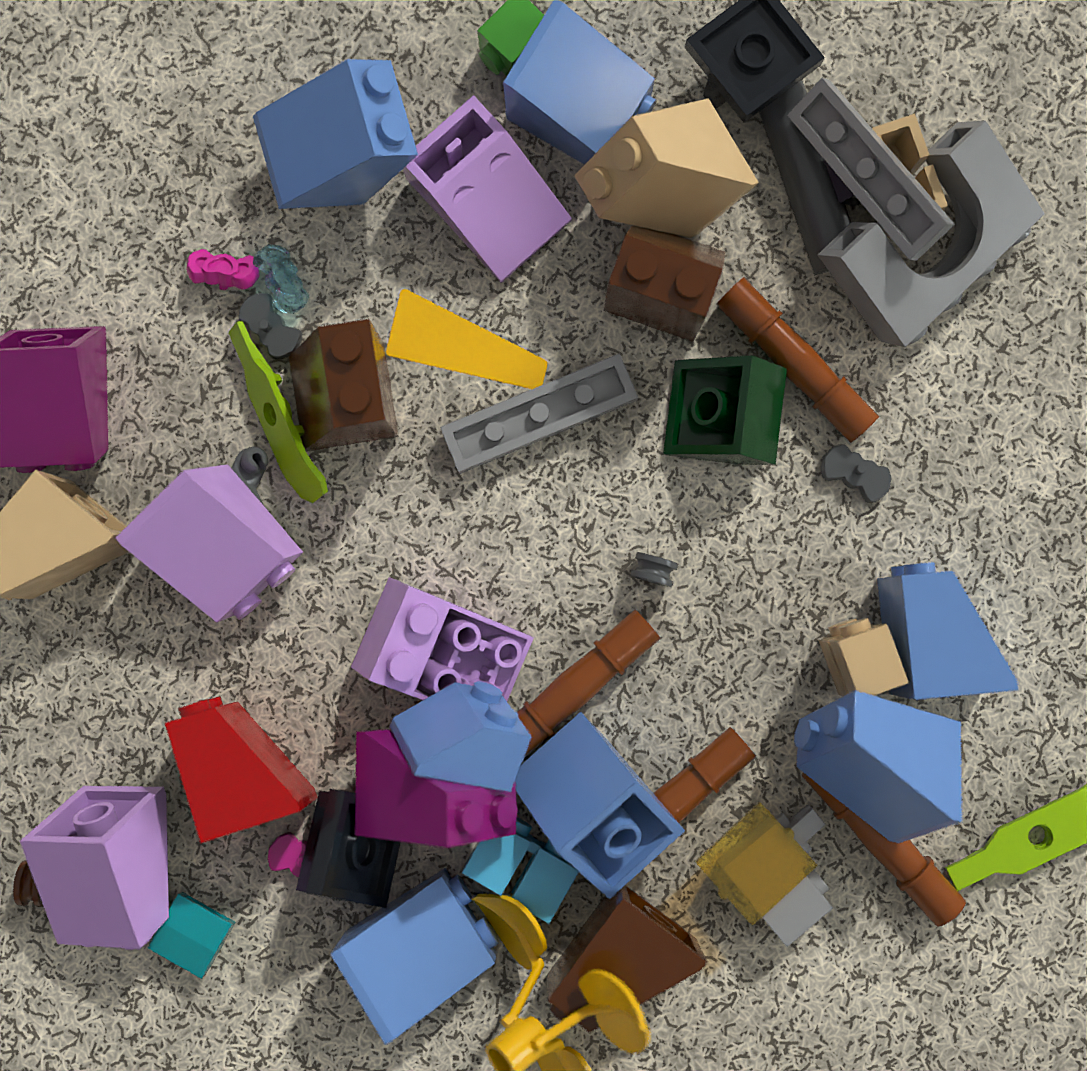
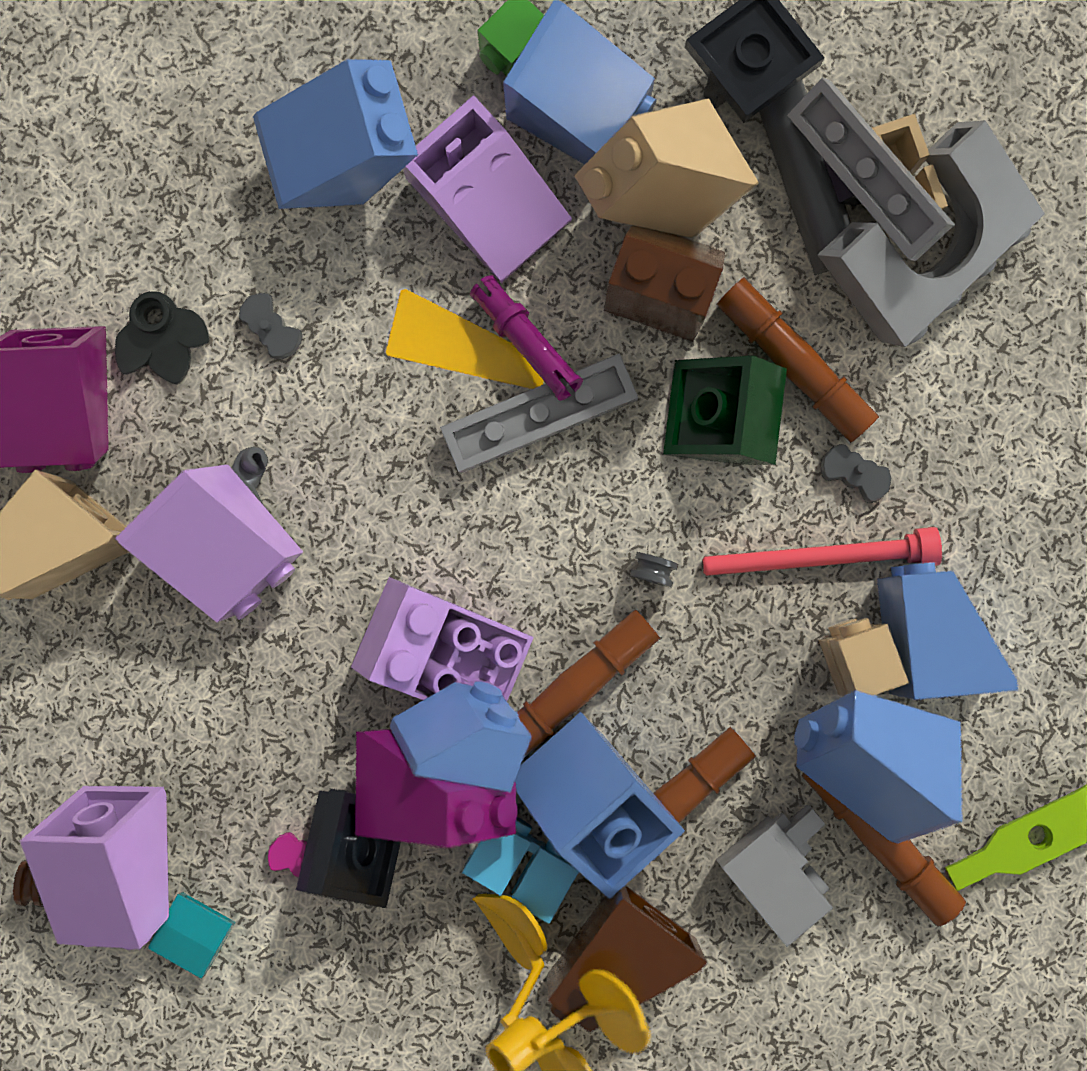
red slope [165,696,318,843] -> none
dark pink piece [186,249,260,290] -> none
lime piece [228,321,328,503] -> none
clear light blue piece [253,244,309,314] -> none
reddish brown slope [289,319,399,452] -> none
medium blue slope [331,868,499,1045] -> none
clear yellow piece [695,801,818,926] -> none
none -> pearl dark grey plate [115,291,210,384]
none -> magenta pin [470,275,583,401]
none -> coral piece [702,527,942,576]

